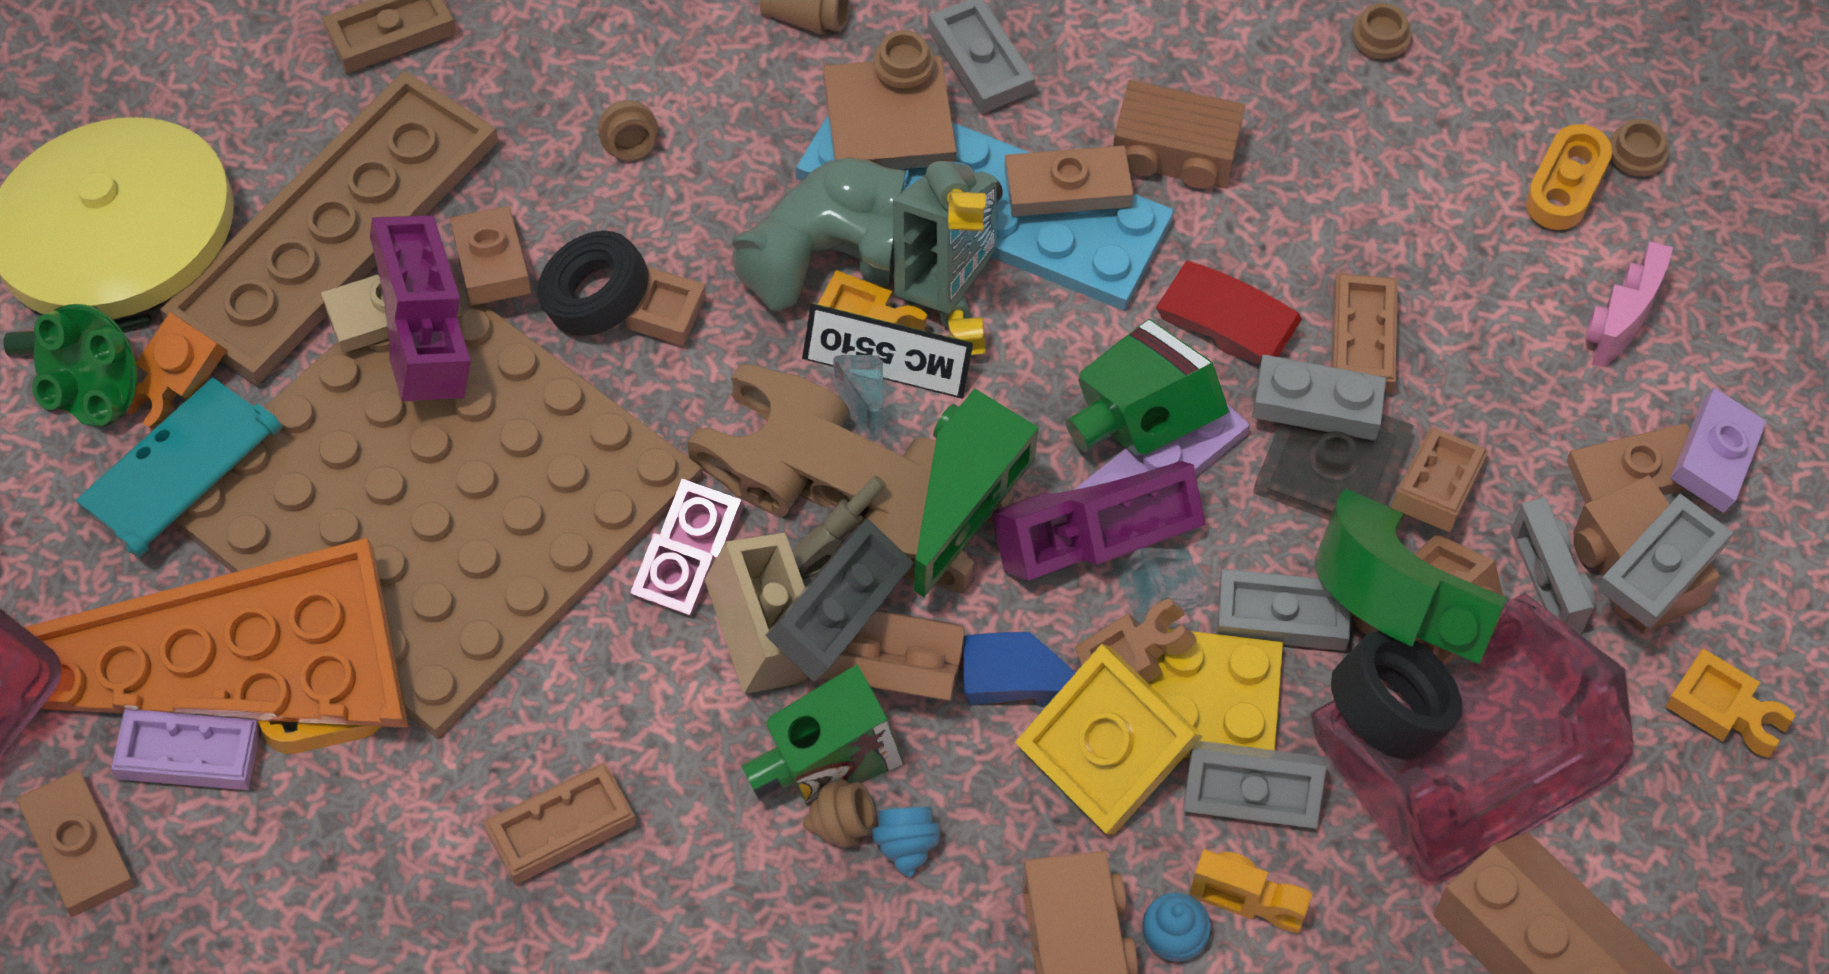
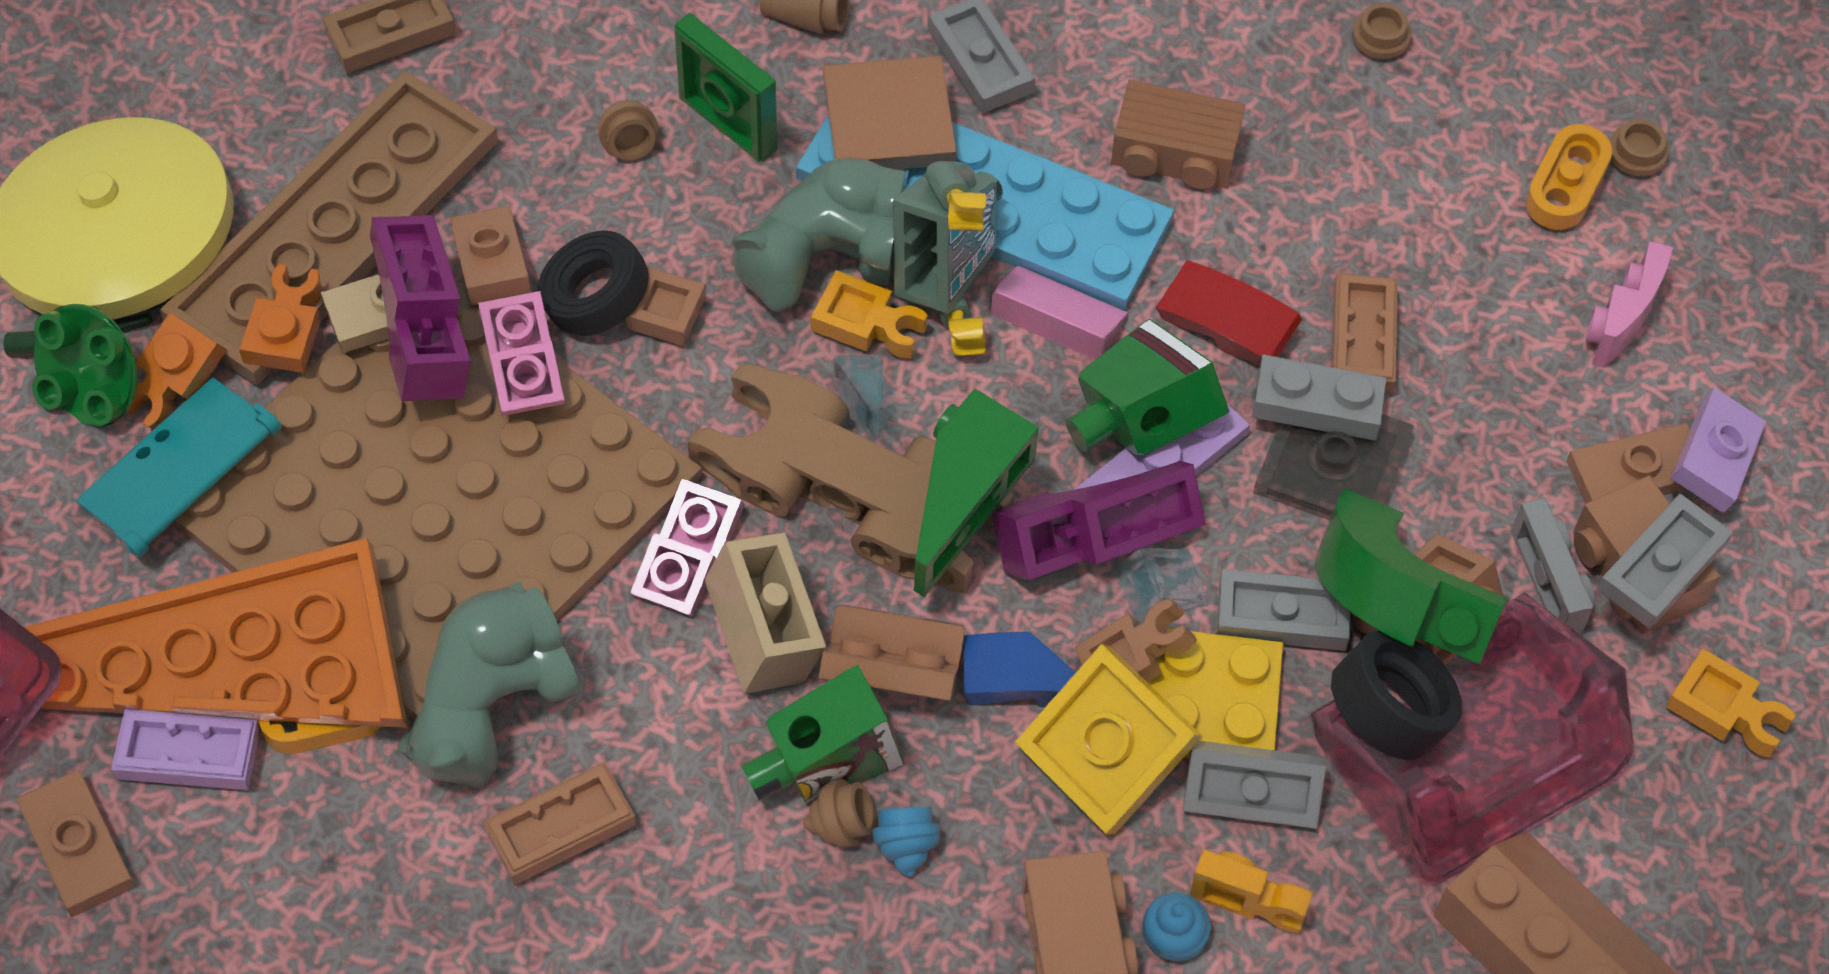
dark grey plate [765,518,914,682] -> none
dark tan hand [792,475,886,579] -> none
sticker [802,303,973,399] -> none
medium nougat plate [874,30,934,88] -> none
nougat plate [1004,145,1134,217] -> none
nougat plate [1390,427,1489,533] -> none
none -> orange plate [239,263,322,373]
none -> sand green animal [397,582,580,789]
none -> bright pink slope [478,291,565,416]
none -> green tile [674,12,777,162]
none -> bright pink slope [991,265,1128,360]

